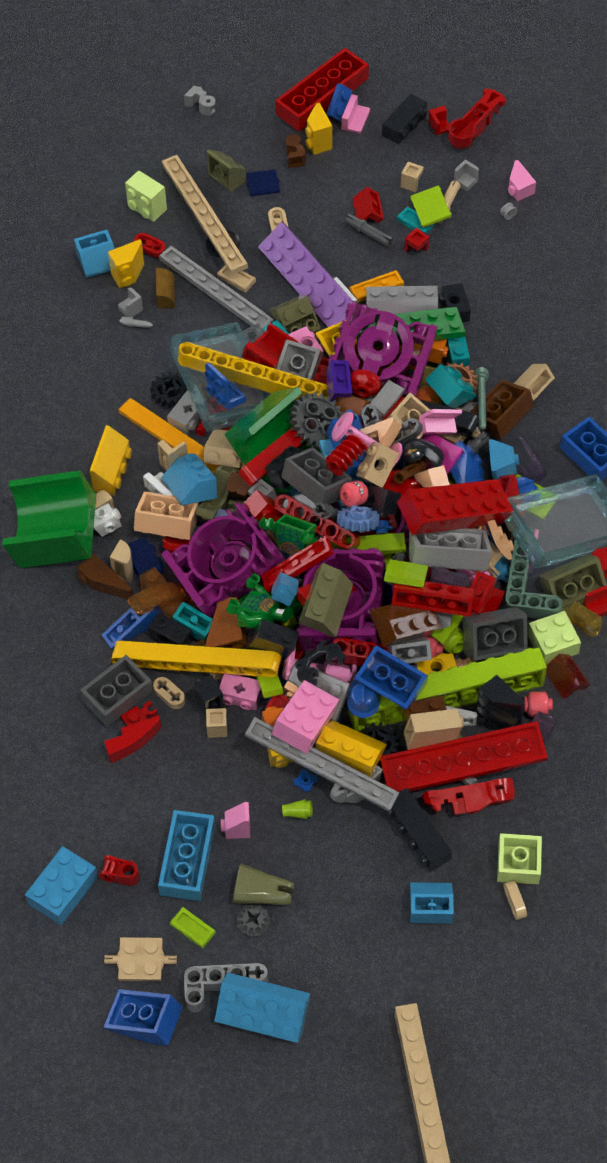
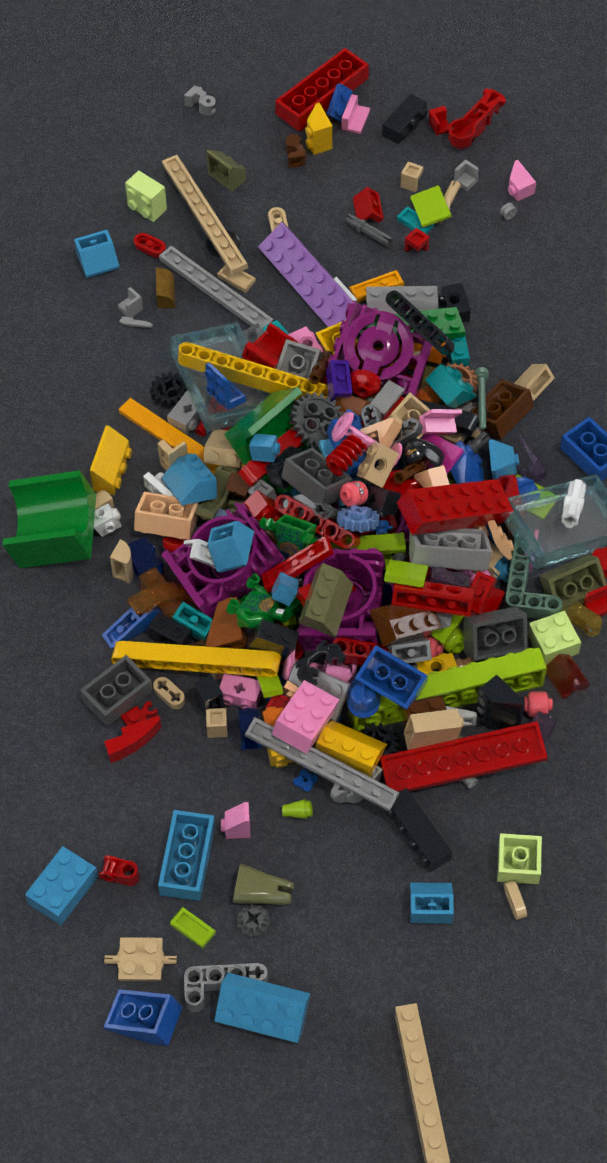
reddish brown slope [77,554,134,601] -> none
yellow slope [108,240,144,289] -> none
clear blue piece [246,169,280,196] -> none
olive slope [270,295,321,334] -> none
red piece [422,778,515,817] -> none
none -> white panel [184,539,215,568]
none -> dark azure slope [207,521,254,573]
none -> clear blue piece [238,708,261,750]
none -> dark azure brick [249,434,280,462]
none -> reddish brown pin [309,351,333,384]
none -> black beam [385,290,454,355]
none -> white piece [561,479,586,528]

